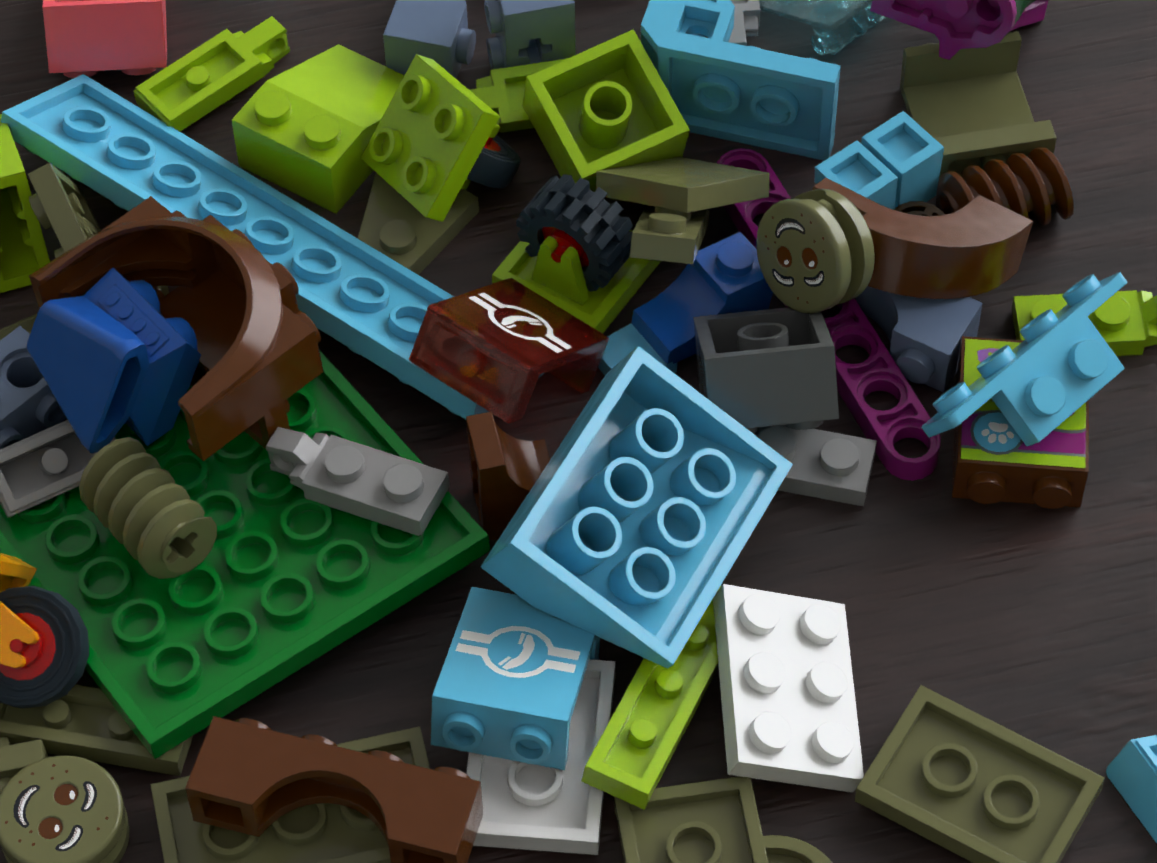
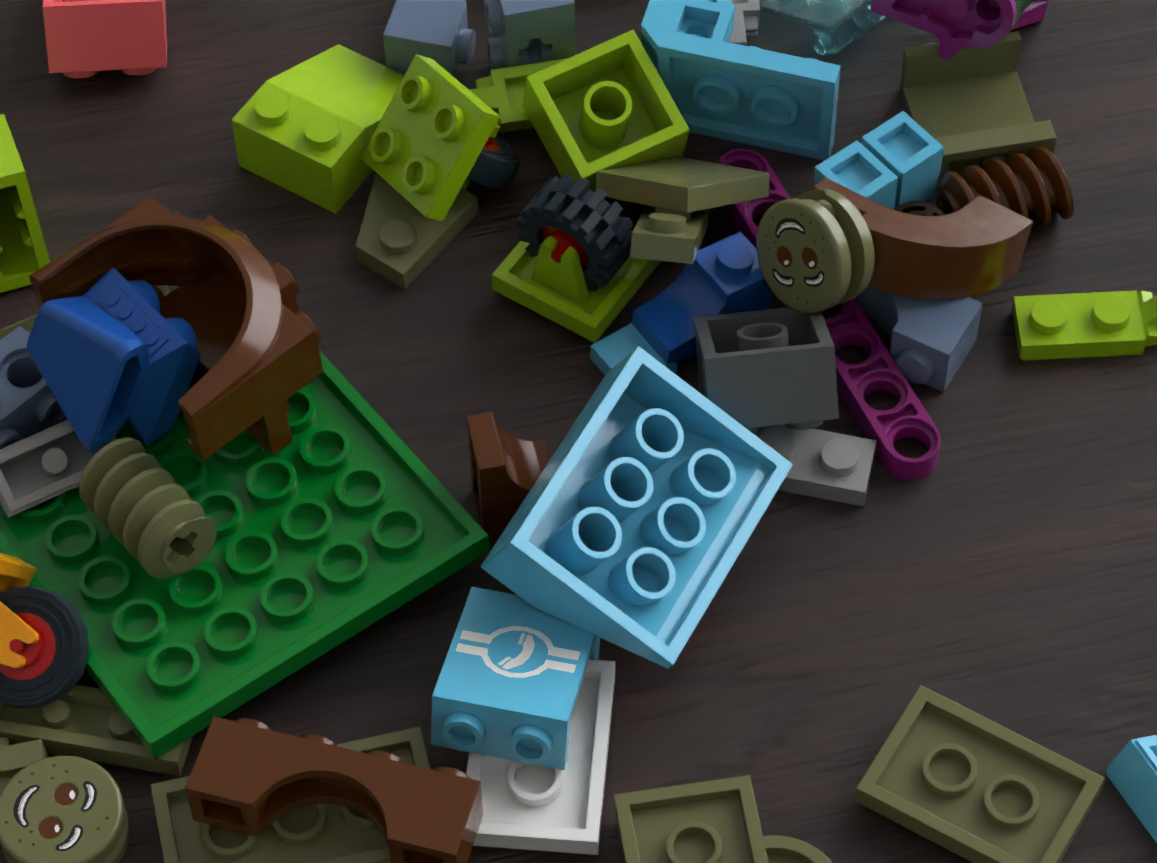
medium azure plate [1,74,550,420] -> none
olive plate [28,163,101,258] -> none
lime hinge [133,16,290,132] -> none
light grey hinge [266,427,450,536] -> none
clear red panel [409,278,609,424] -> none
lime plate [581,586,721,810] -> none
white plate [713,584,864,793] -> none
medium azure bracket [921,272,1128,446] -> none
brick [952,336,1089,509] -> none

